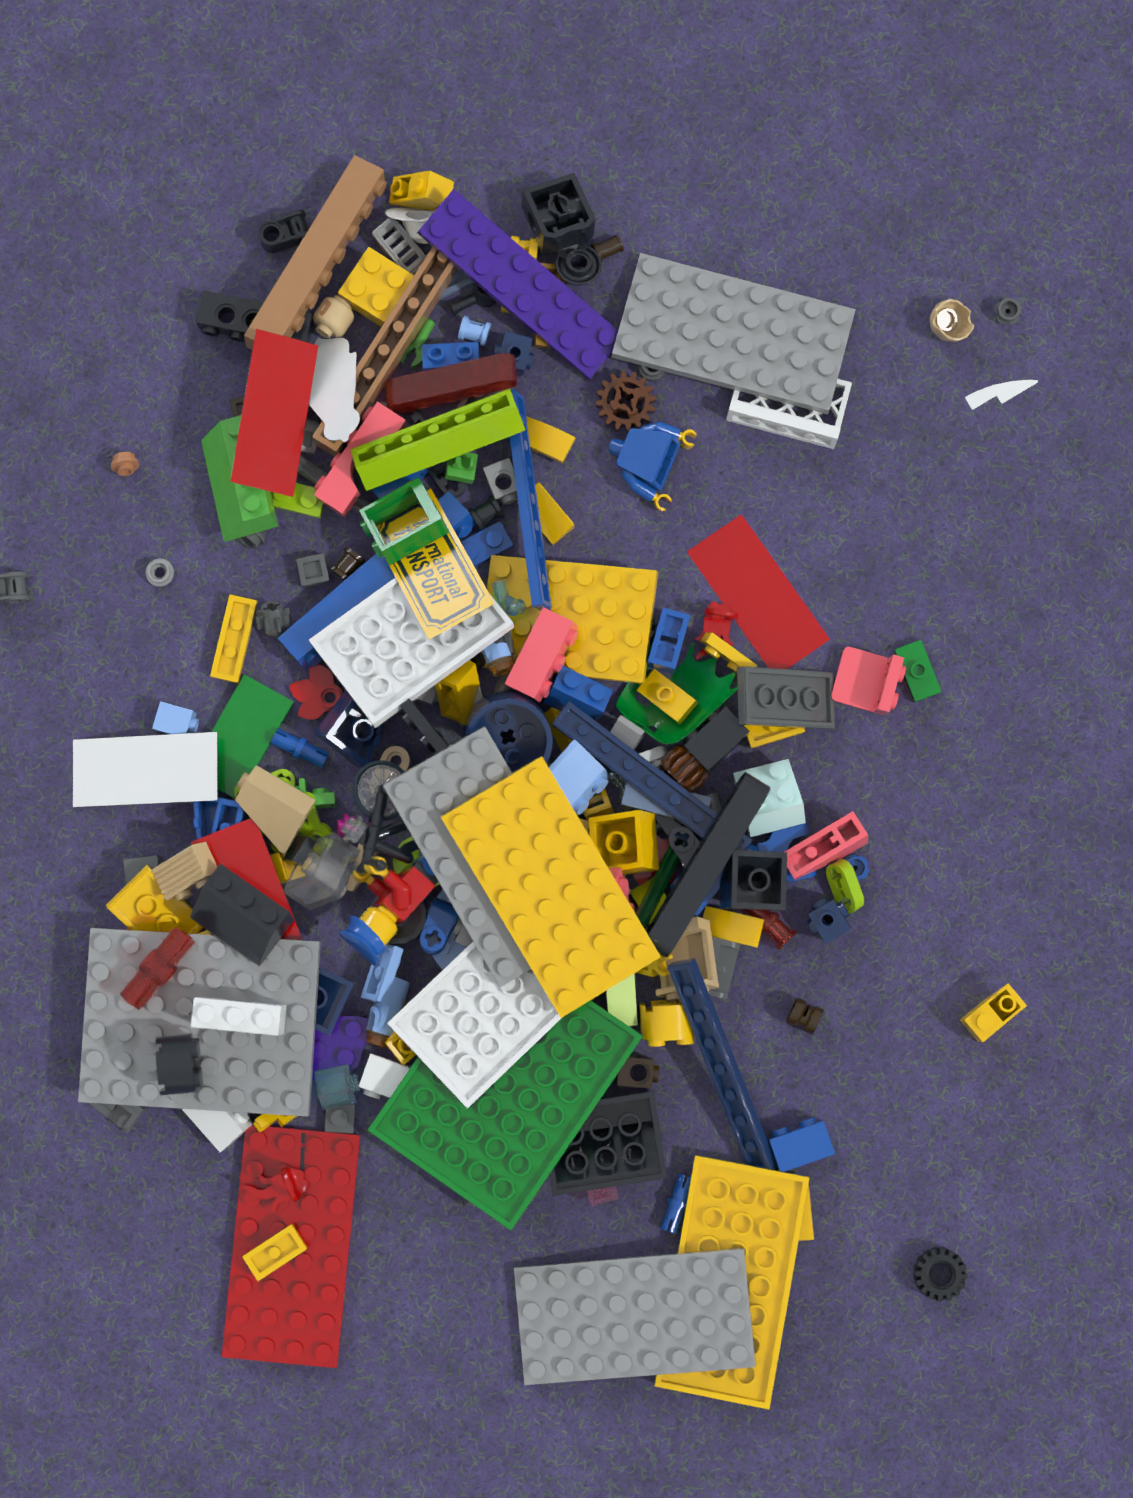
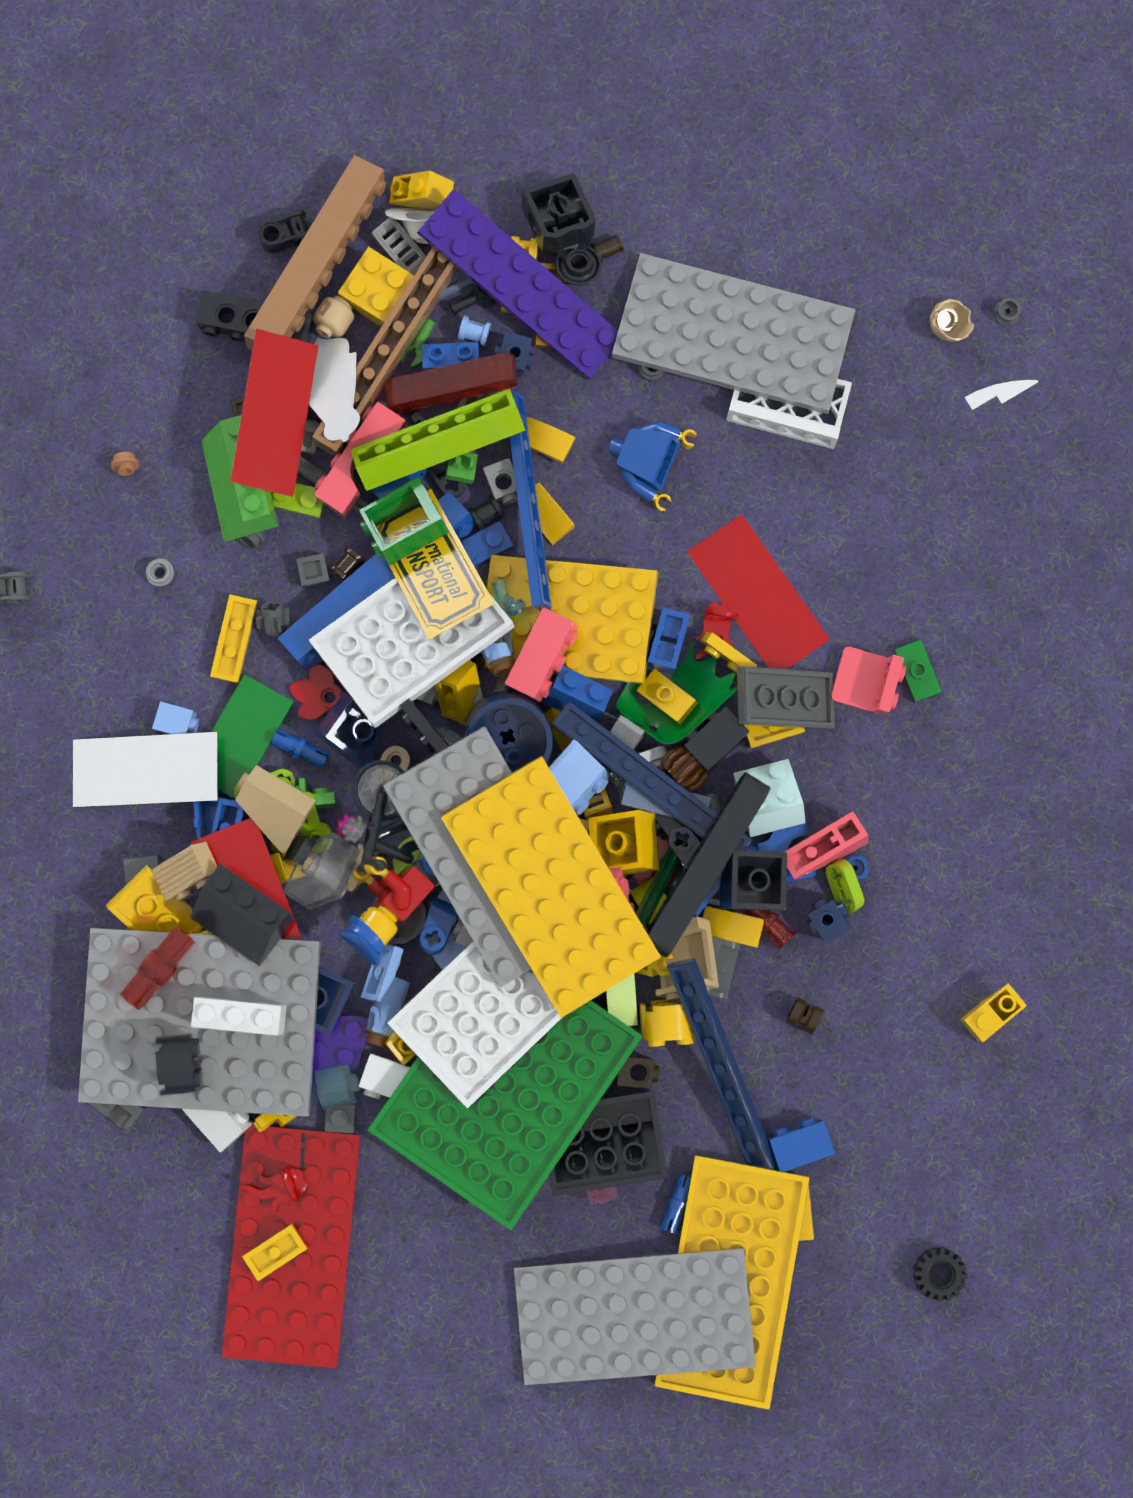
reddish brown gear [595,371,656,433] -> none

